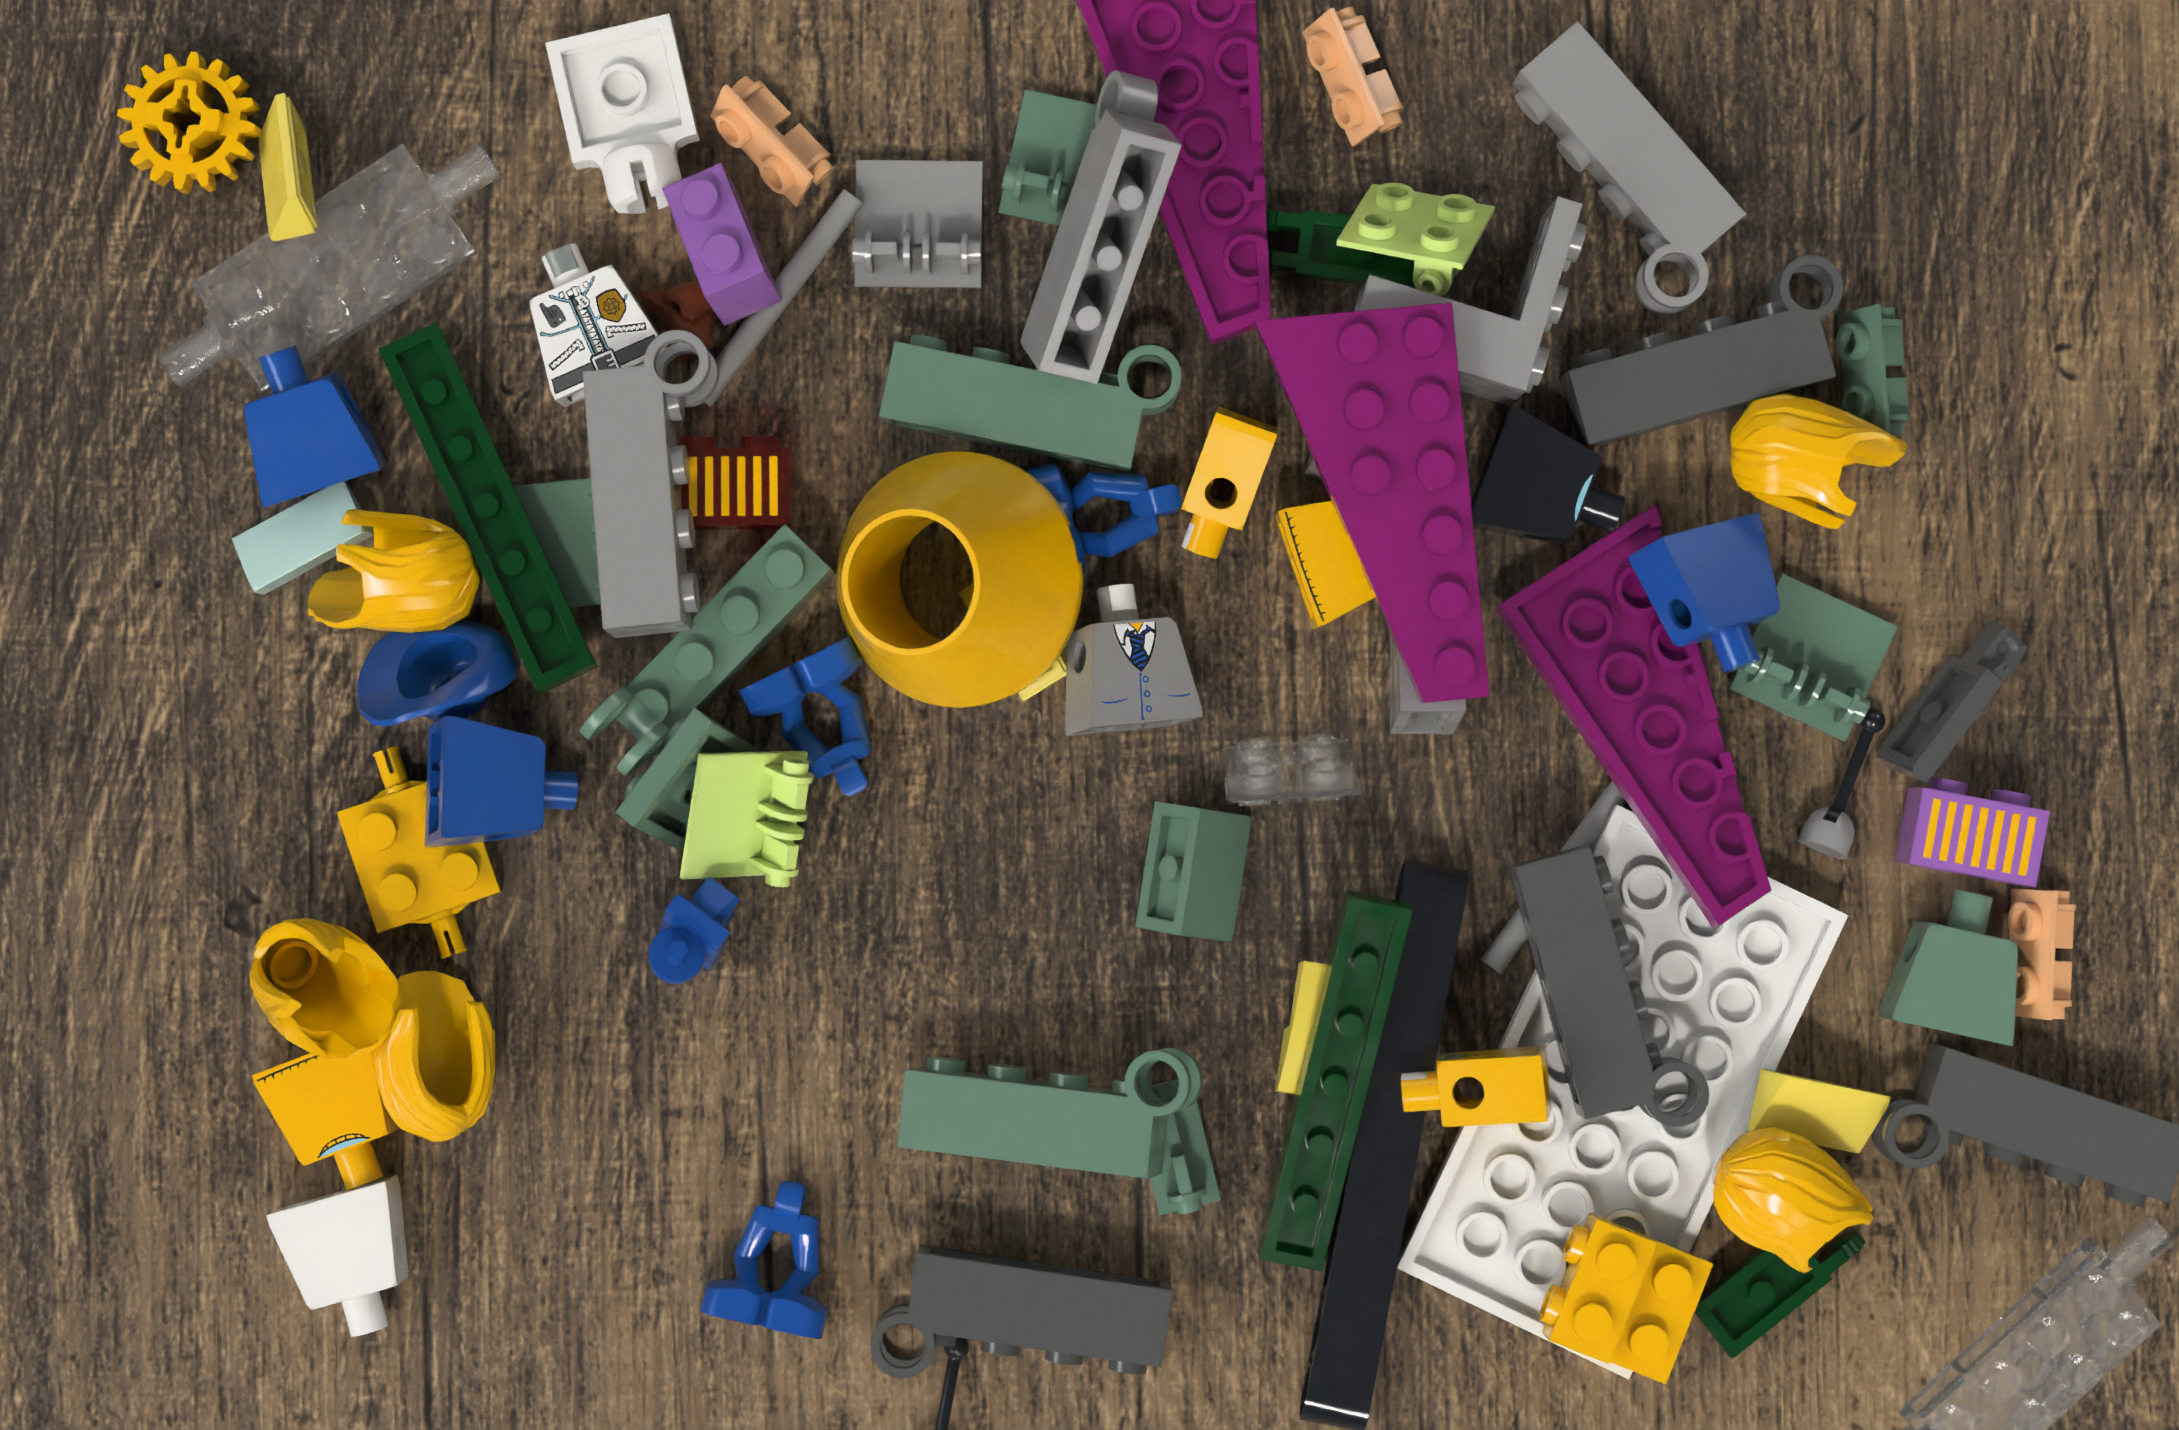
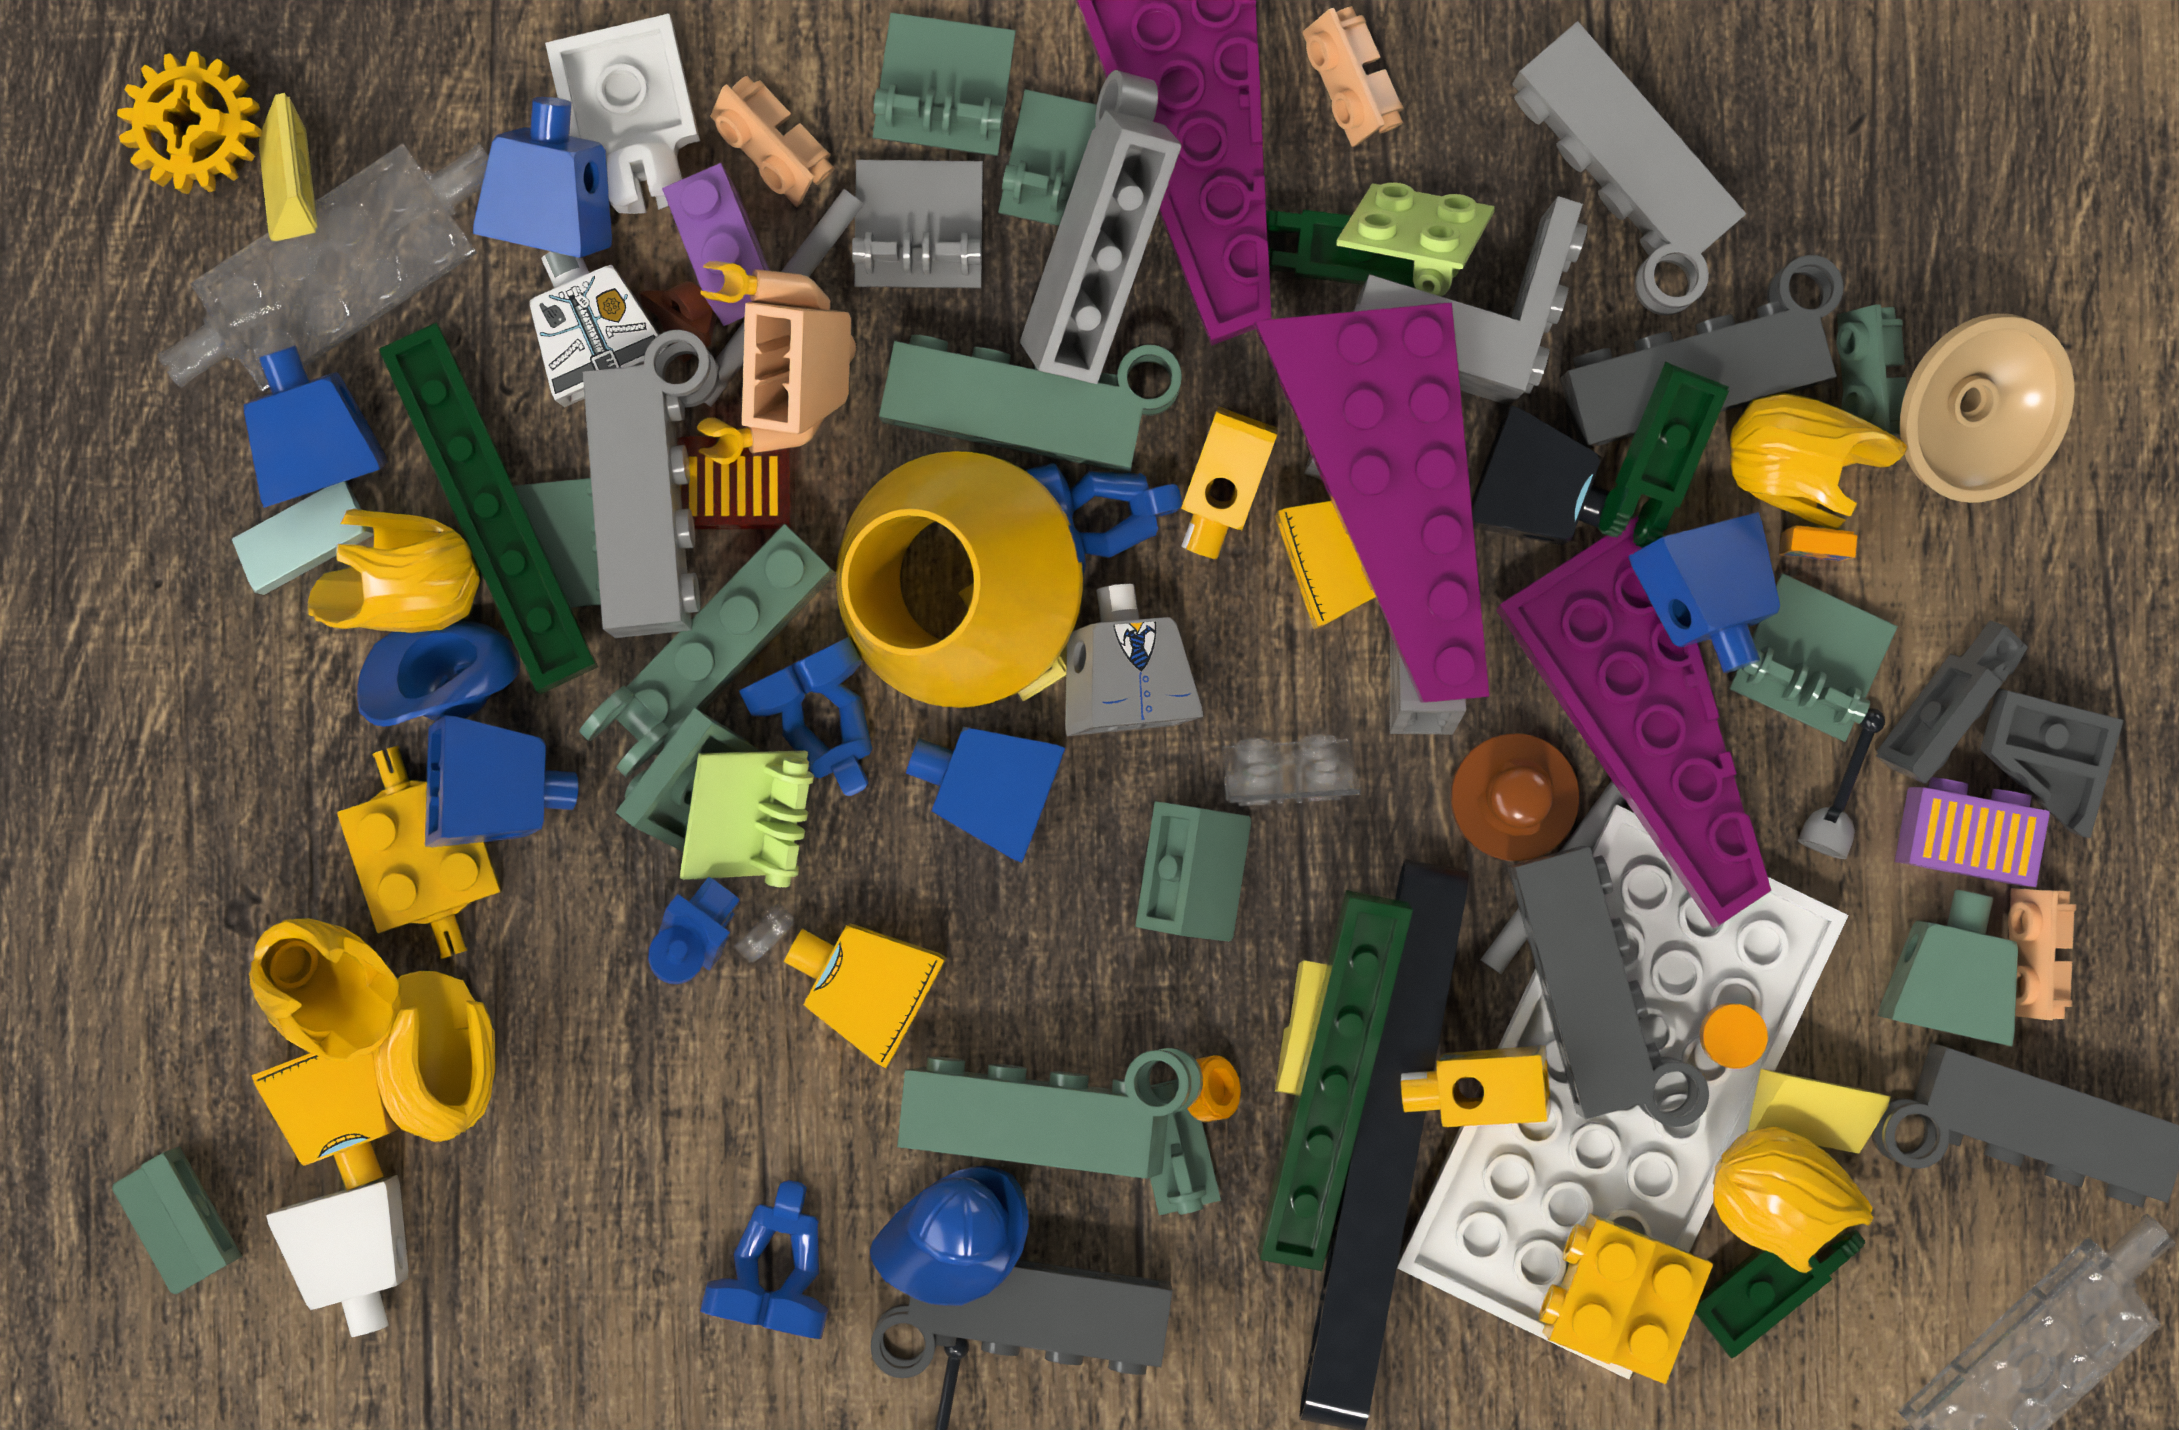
none -> sand green panel [112,1146,243,1294]
none -> torso [473,97,612,258]
none -> light nougat torso [697,261,856,464]
none -> clear tile [733,902,795,963]
none -> yellow torso [784,923,947,1068]
none -> blue hat [870,1165,1029,1306]
none -> sand green hinge [873,12,1016,156]
none -> blue torso [906,727,1065,863]
none -> light orange tile [1187,1055,1241,1122]
none -> dark orange plate [1450,733,1579,861]
none -> dark green hinge [1598,362,1729,548]
none -> light orange tile [1699,1003,1768,1069]
none -> light orange tile [1779,525,1858,562]
none -> tan dish [1900,314,2075,503]
none -> dark grey wing [1980,688,2124,838]

